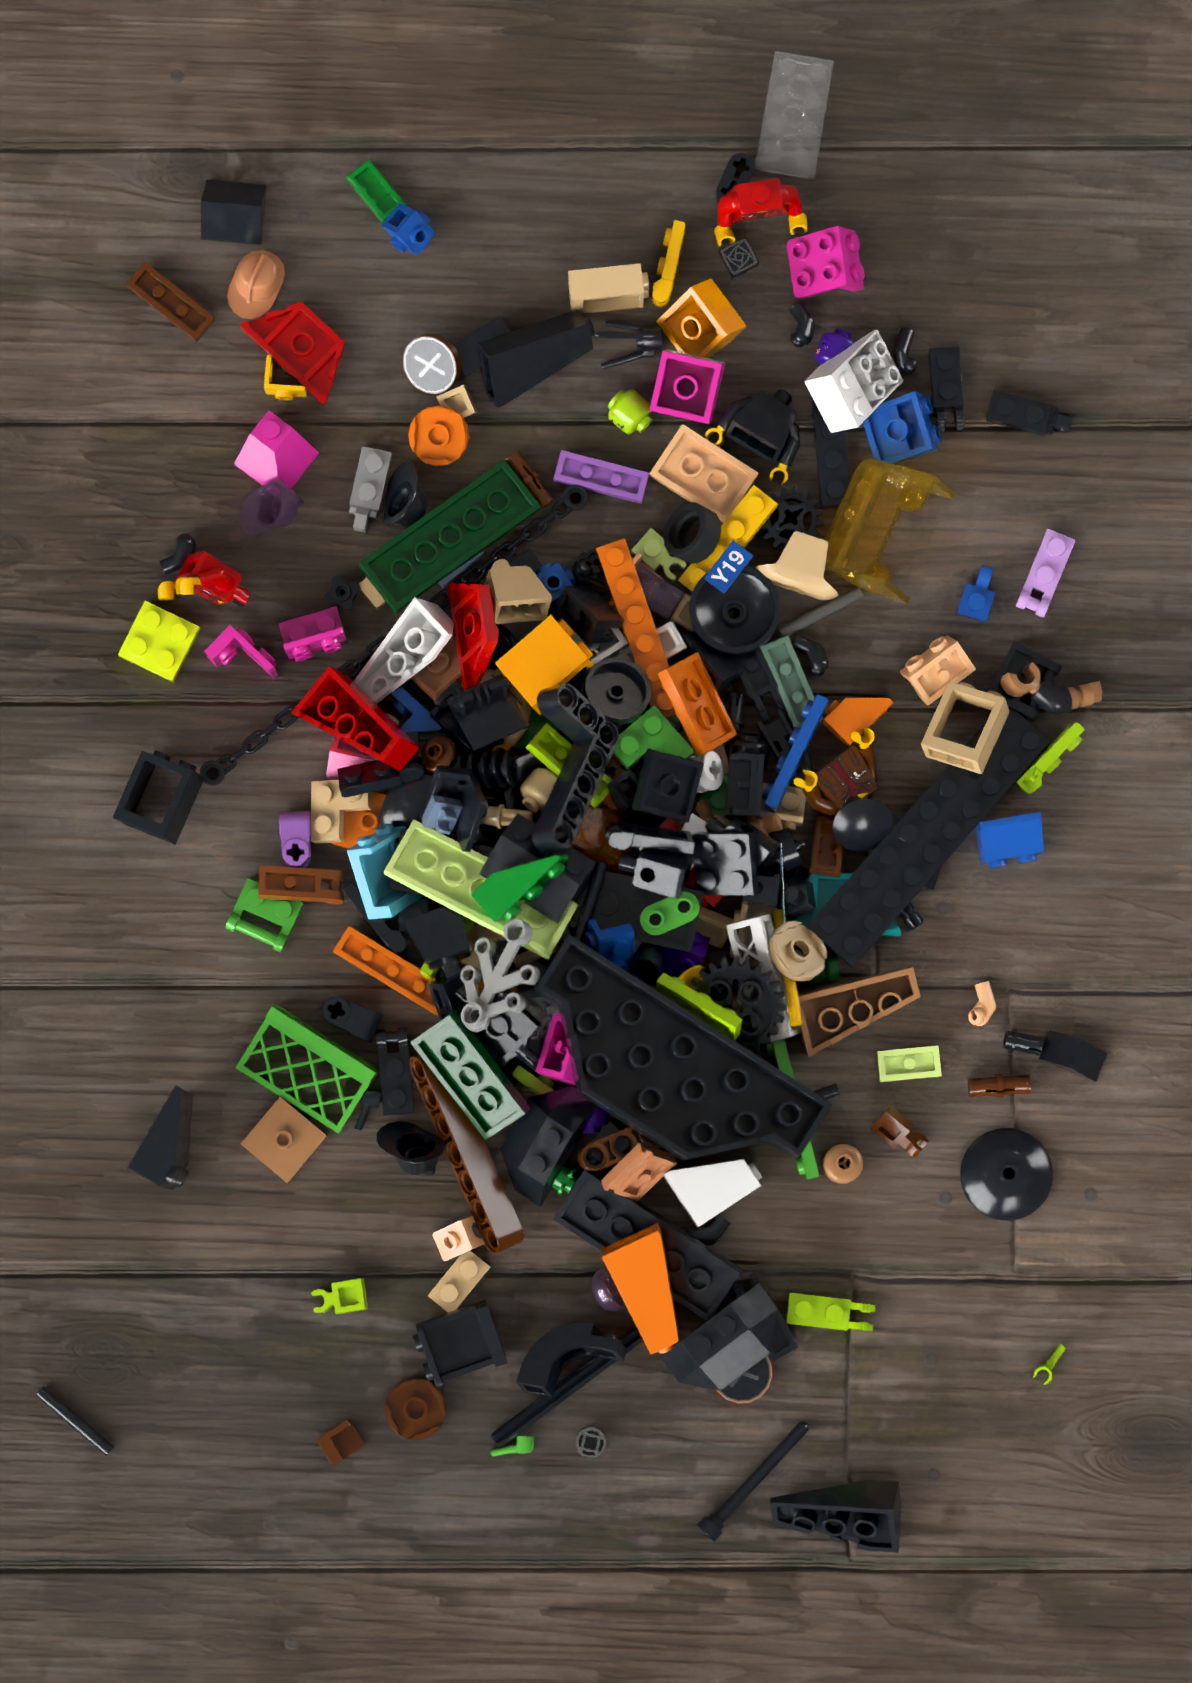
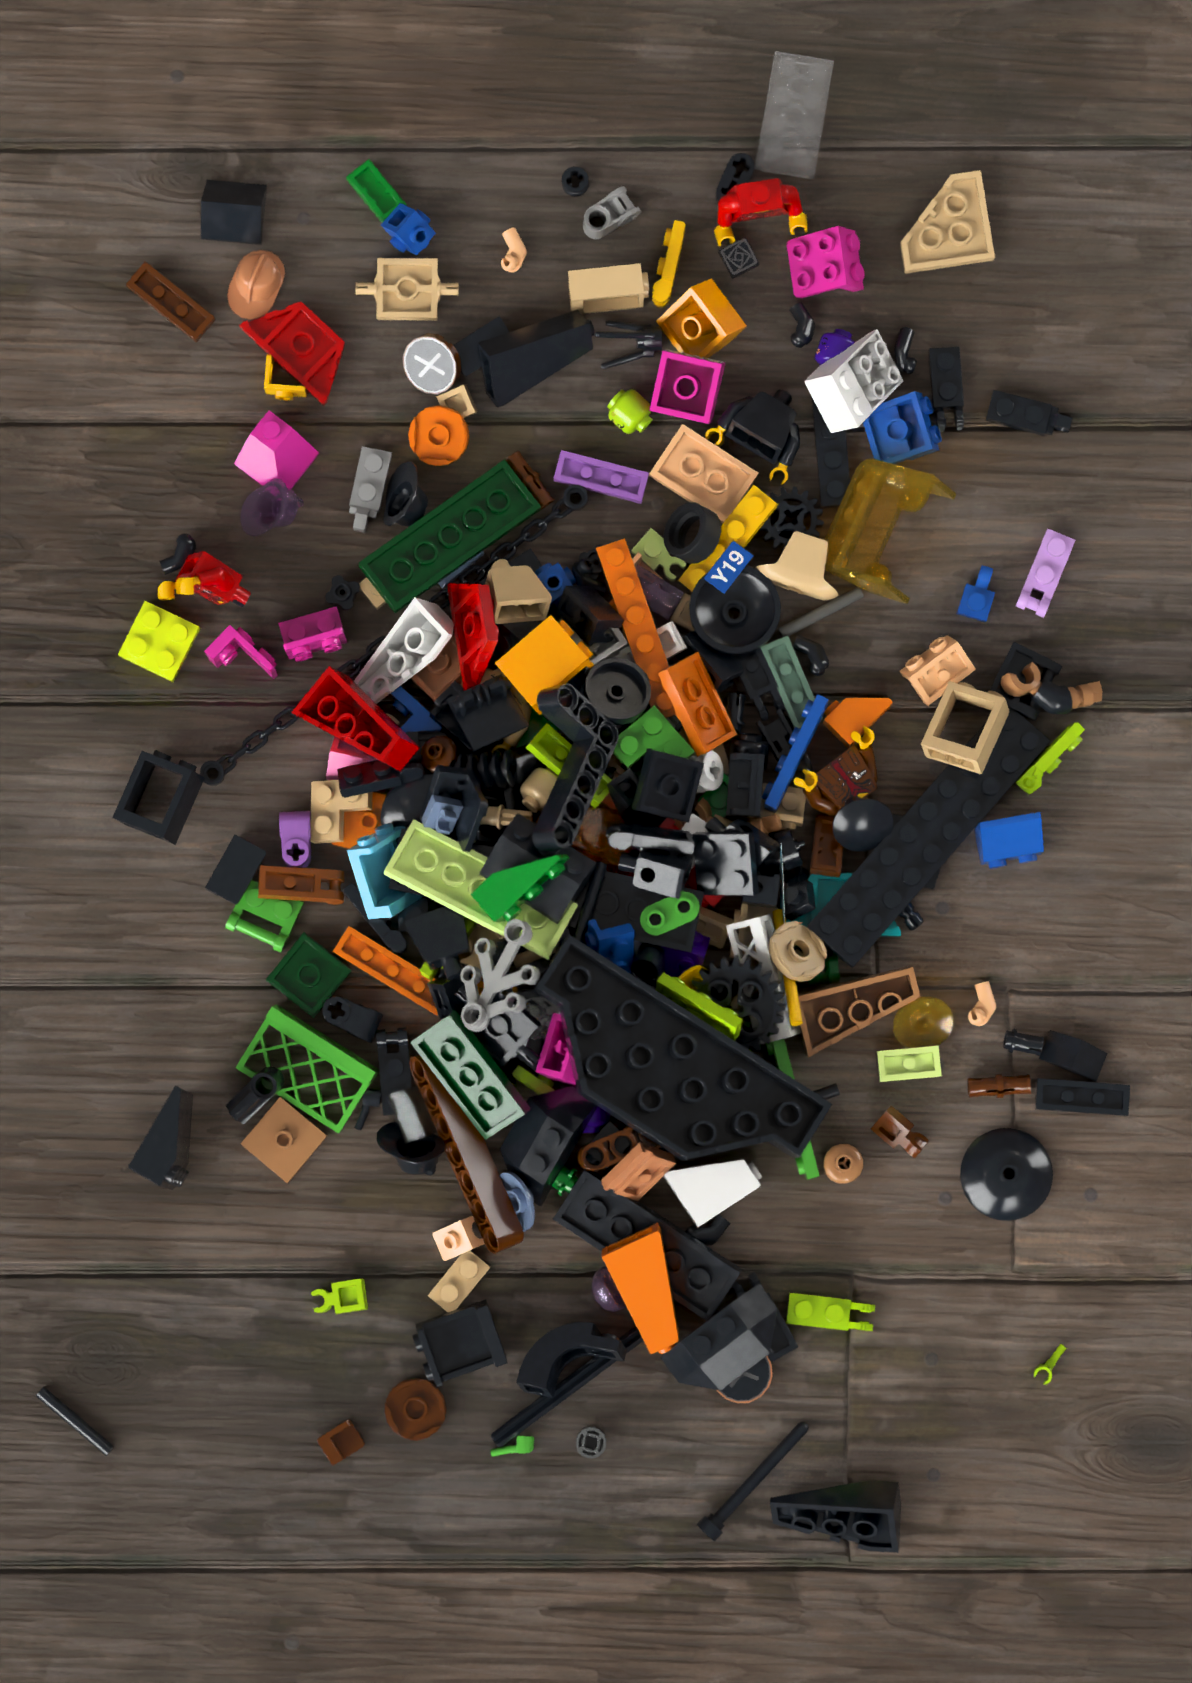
none -> black panel [205,834,266,905]
none -> black piece [226,1066,284,1124]
none -> dark green plate [266,932,352,1018]
none -> tan plate [356,258,459,320]
none -> clear smoke piece [388,1085,437,1143]
none -> sand blue dish [500,1172,535,1231]
none -> light nougat arm [501,227,527,273]
none -> black bush [562,166,589,197]
none -> light grey piece [583,186,642,239]
none -> clear yellow dish [893,996,954,1048]
none -> tan plate [900,170,995,274]
none -> black plate [1035,1078,1130,1116]

